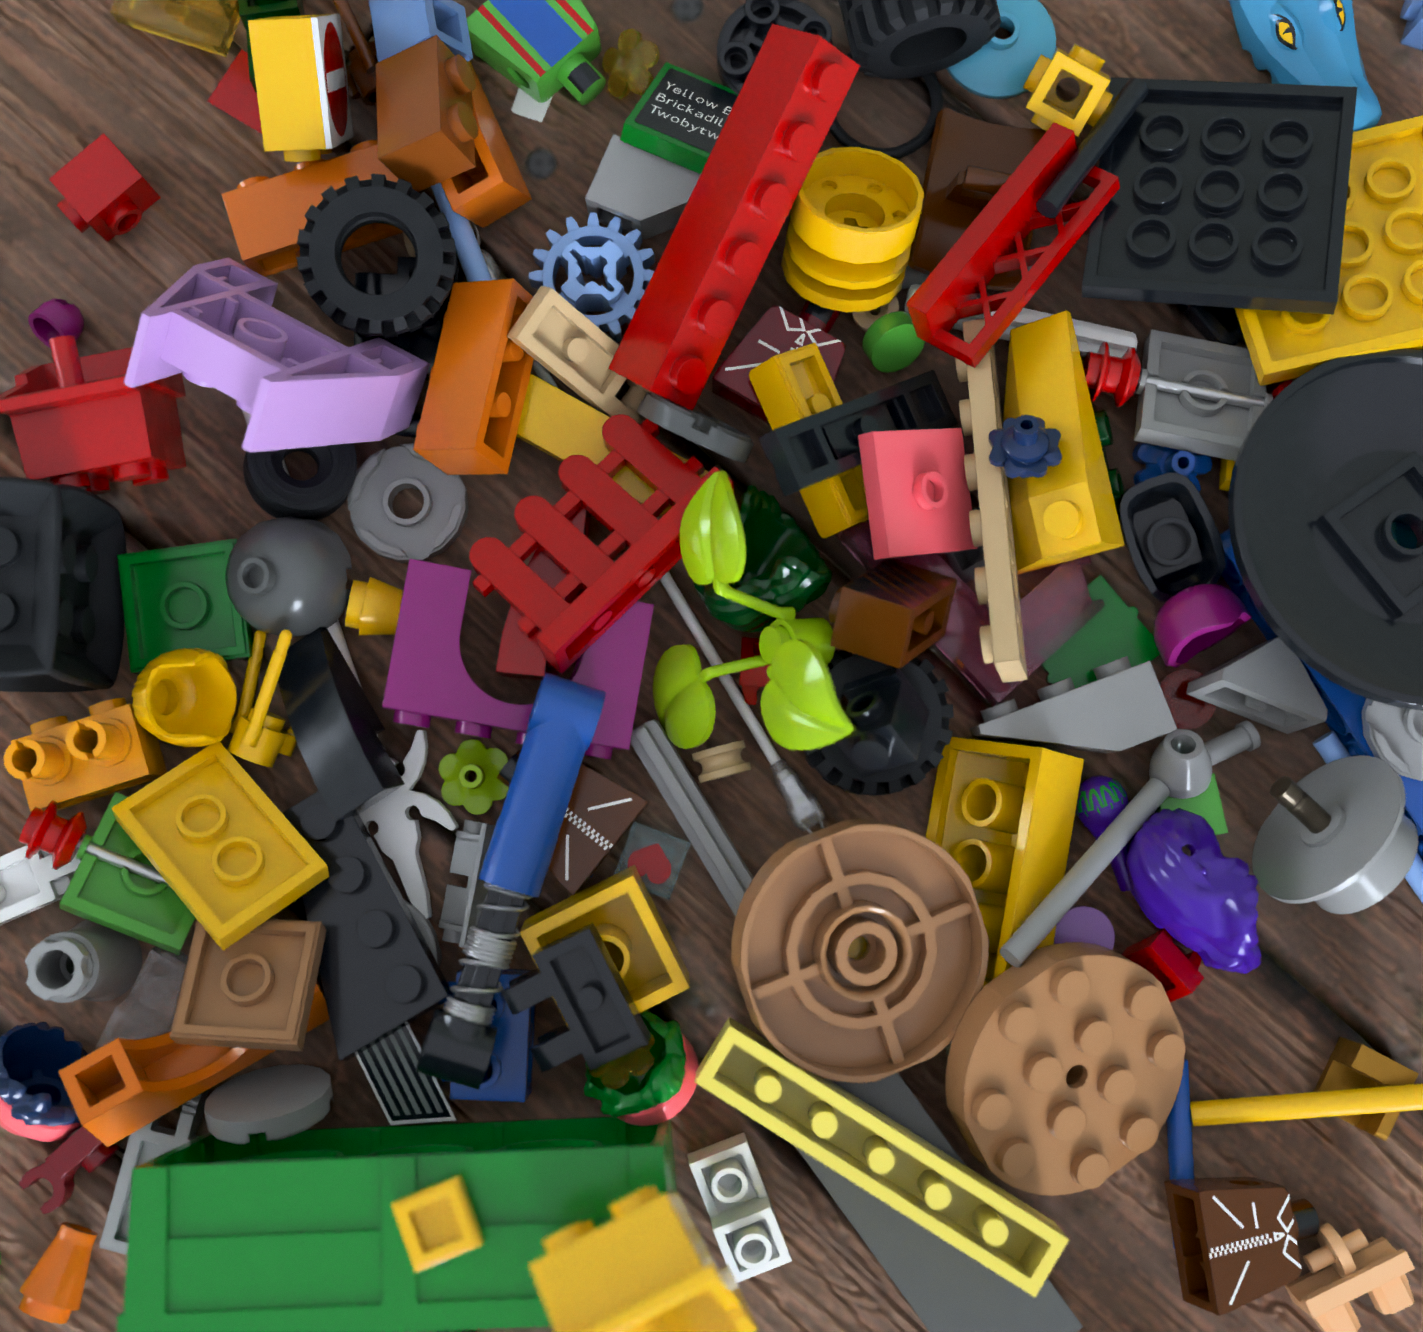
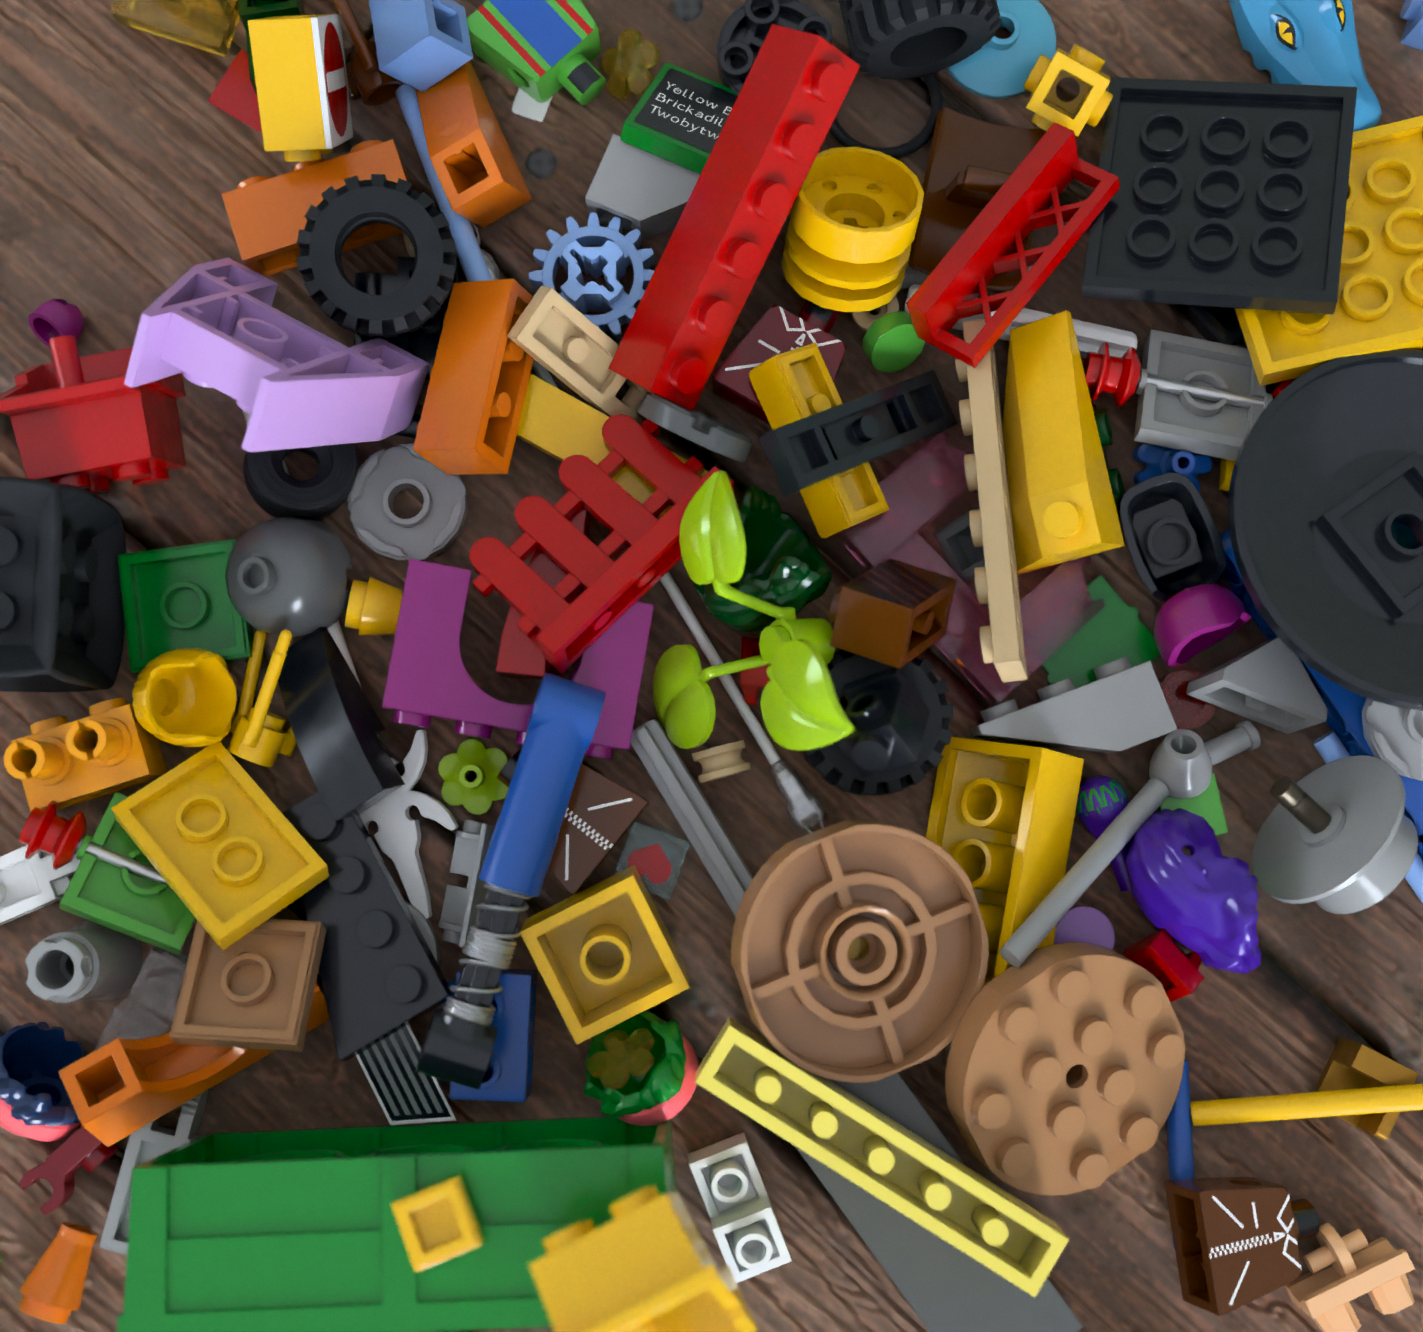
red brick [49,133,161,242] -> none
light grey tile [204,1064,334,1144] -> none
dark orange brick [376,35,478,192] -> none
black plate [501,922,651,1072] -> none
coral plate [858,428,977,560] -> none
dark blue plant [988,415,1062,478] -> none
black bar [1036,78,1149,218] -> none

